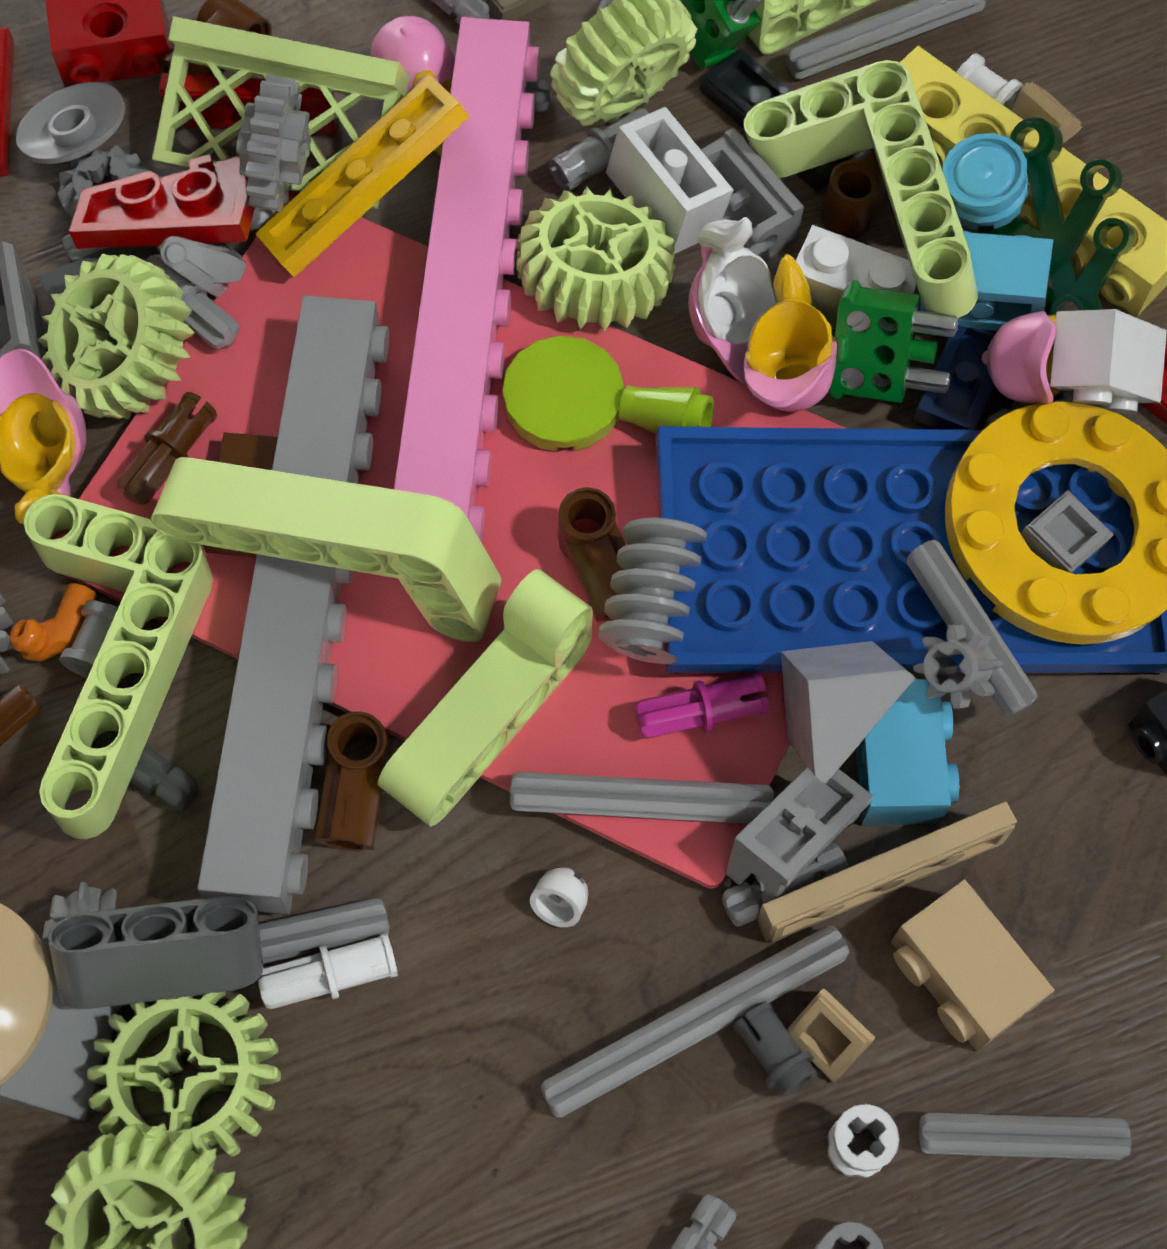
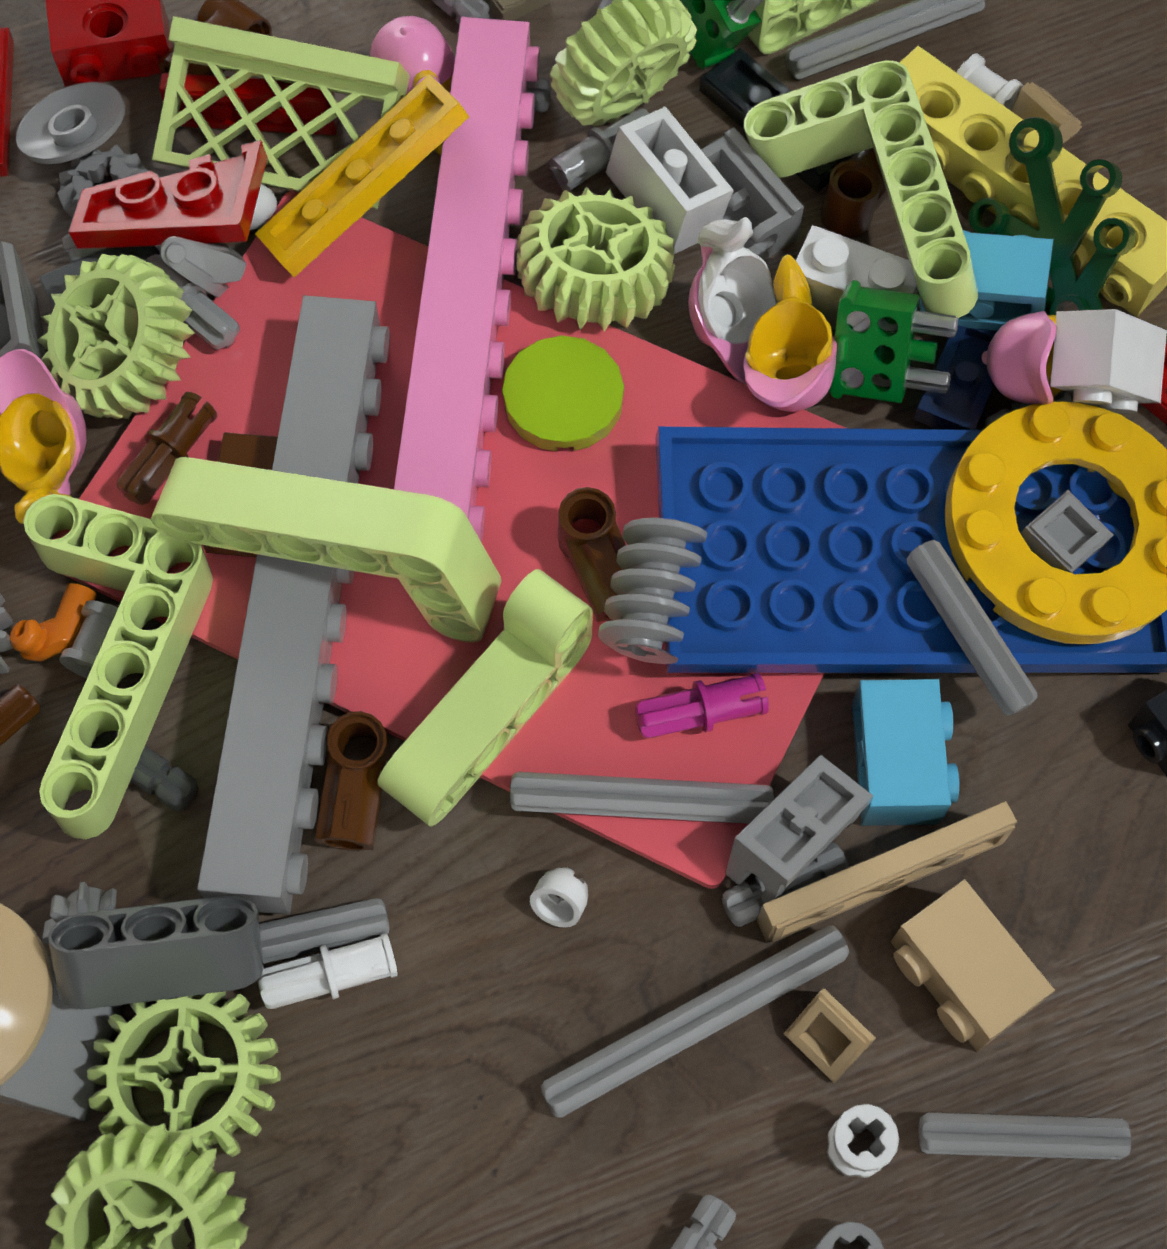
light grey gear [236,75,311,212] -> none
lime cone [619,385,714,434] -> none
dark grey pin [733,1002,817,1097] -> none
light grey slope [781,641,915,784] -> none
light grey gear [913,625,1004,709] -> none
medium azure wheel [943,133,1028,230] -> none

